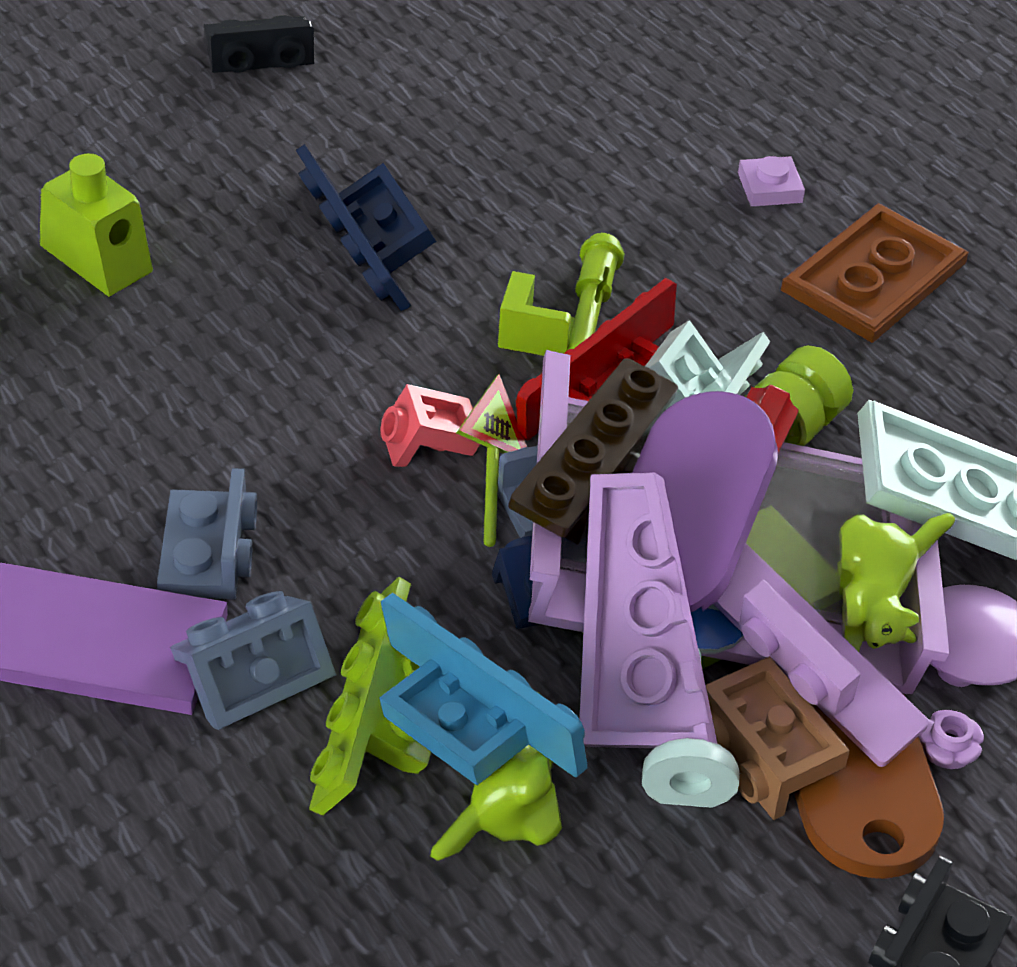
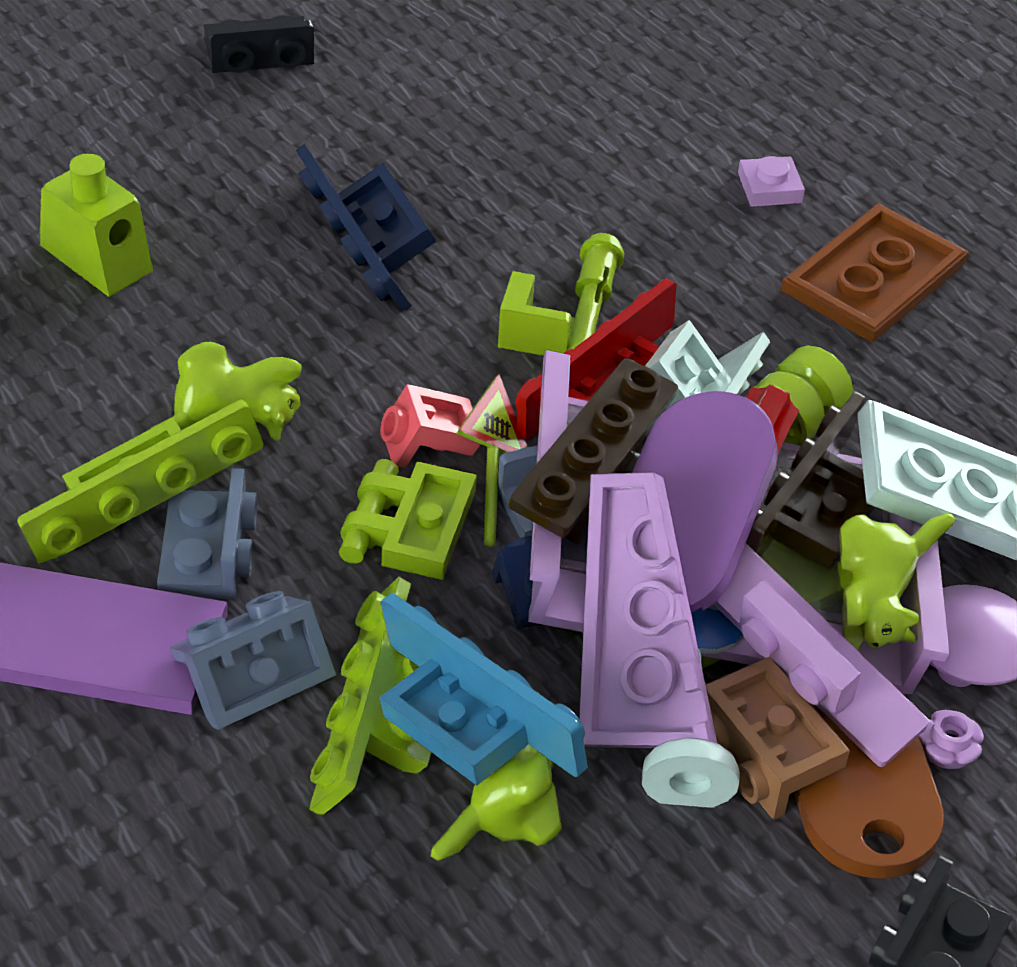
none -> lime bracket [17,399,263,564]
none -> lime animal [151,342,302,440]
none -> lime plate [339,459,477,580]
none -> dark brown bracket [746,391,875,570]

